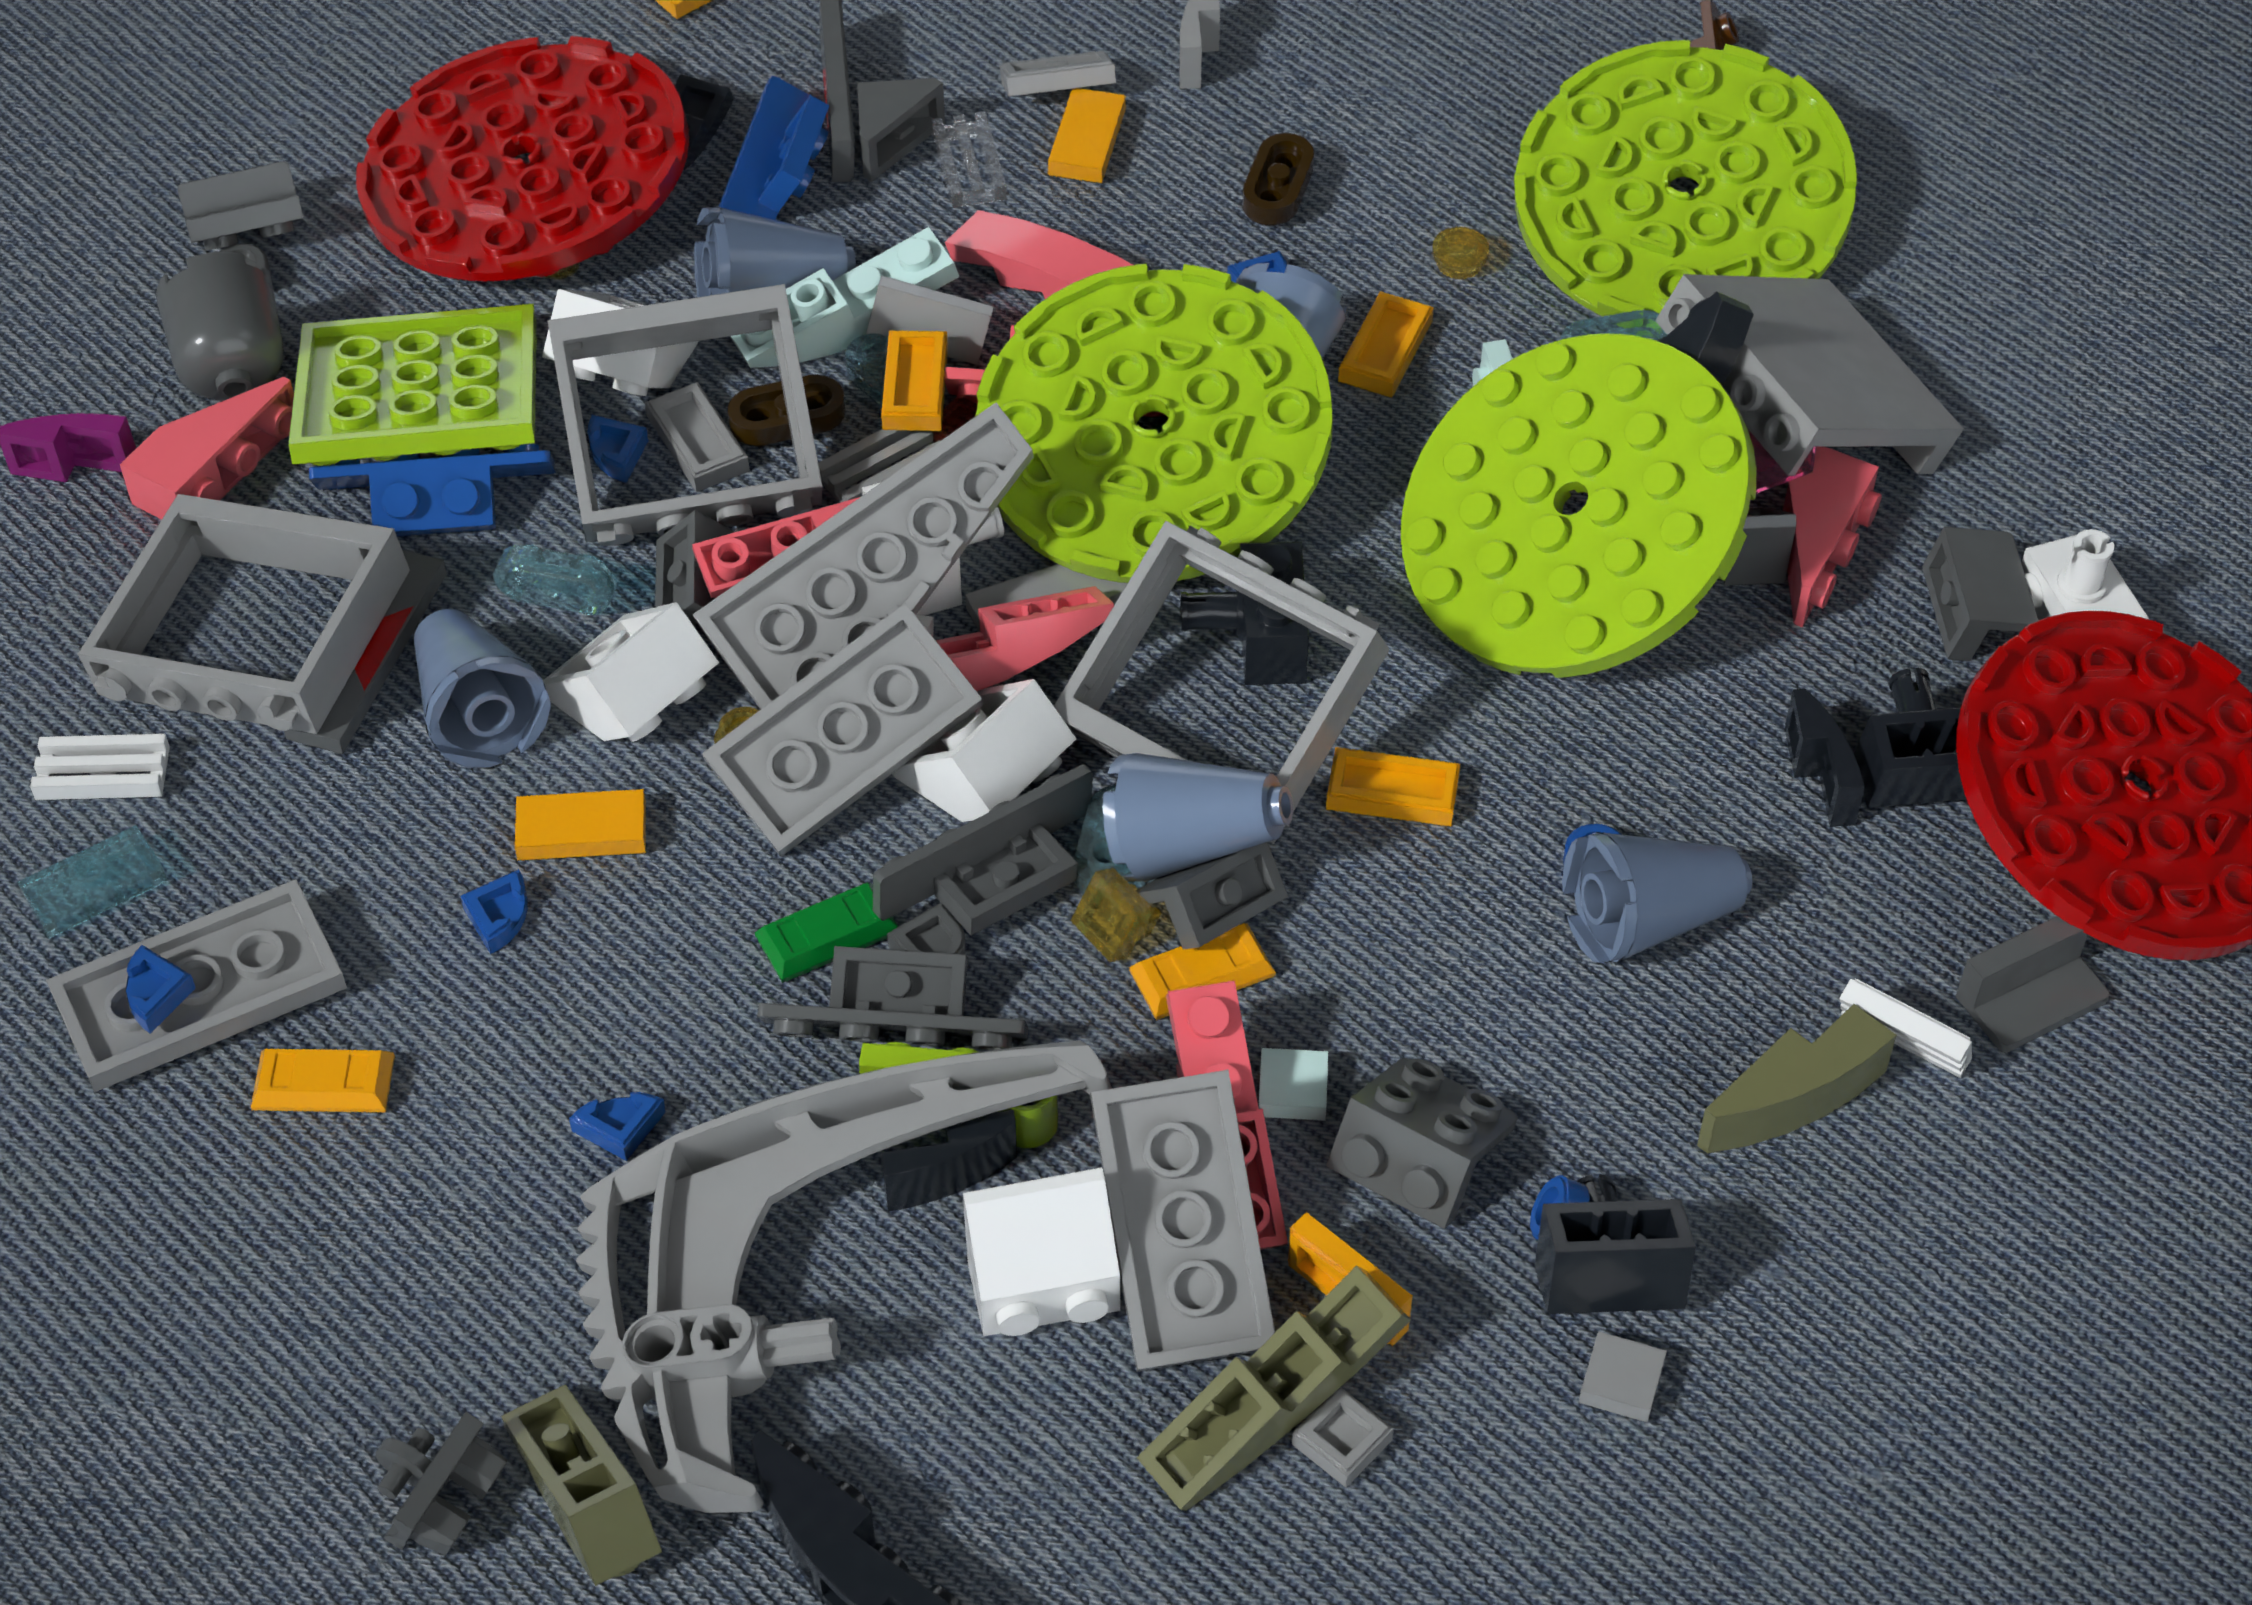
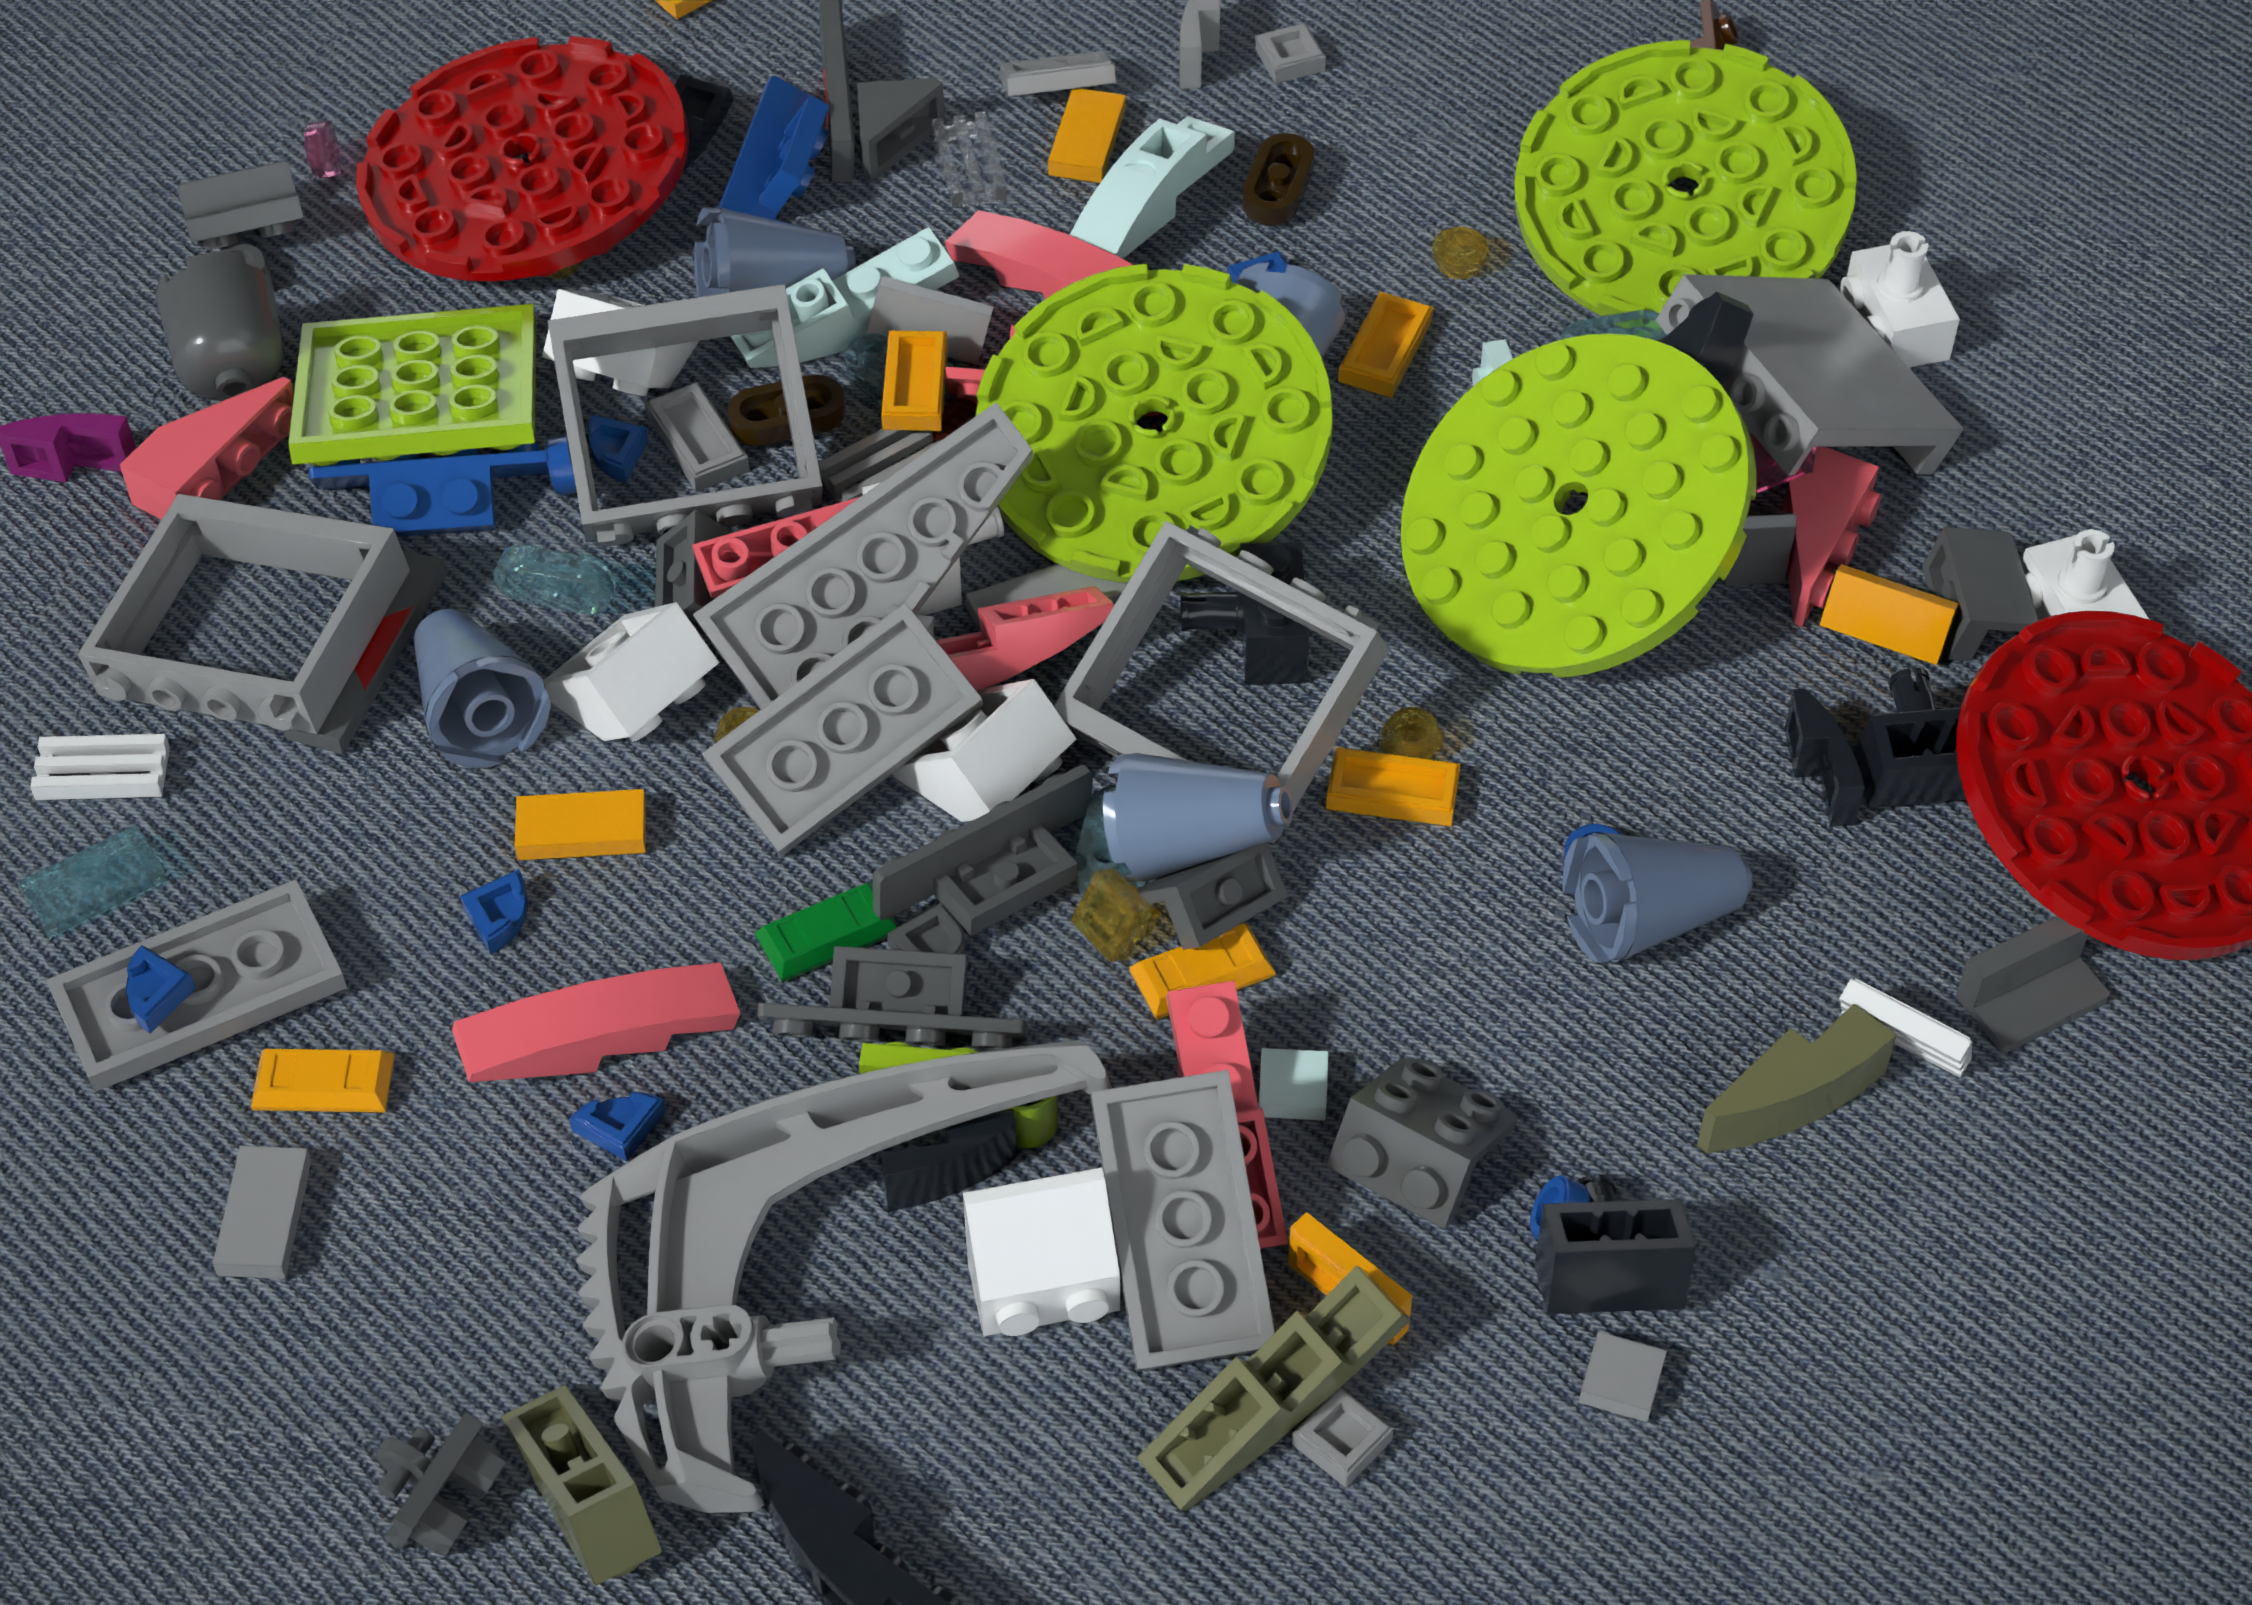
none -> light grey tile [213,1145,311,1279]
none -> clear pink tile [305,120,341,179]
none -> coral slope [452,962,740,1082]
none -> blue tile [545,434,577,496]
none -> light aqua slope [1070,116,1235,259]
none -> light grey tile [1255,23,1326,84]
none -> clear yellow plate [1382,707,1443,760]
none -> light orange tile [1819,564,1959,665]
none -> white brick [1841,231,1960,368]

